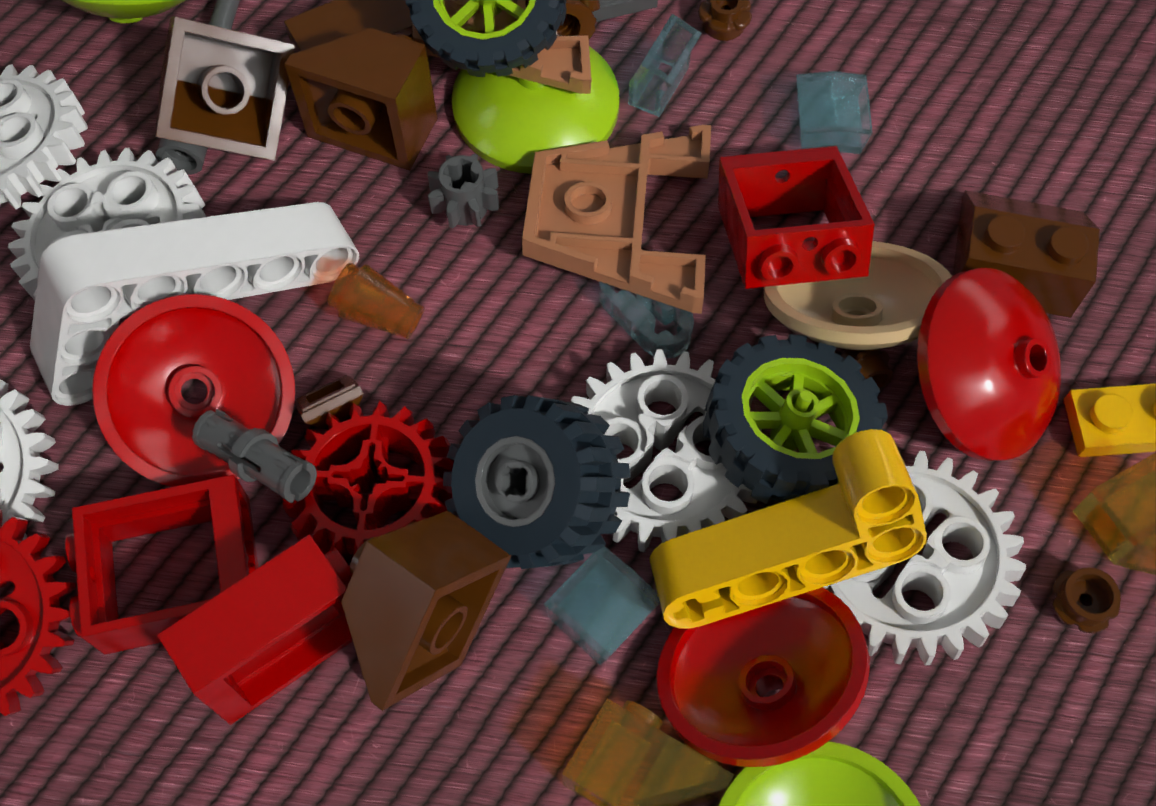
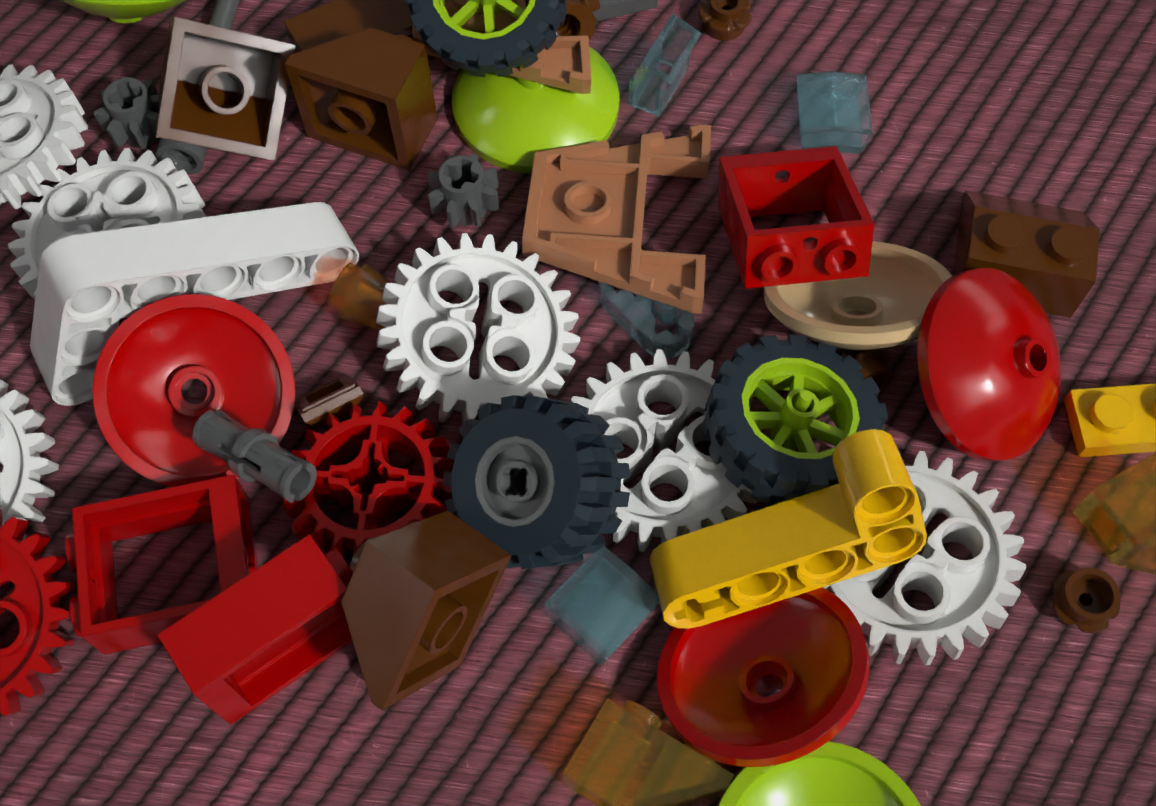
none -> dark grey gear [94,77,160,149]
none -> white gear [376,233,580,424]

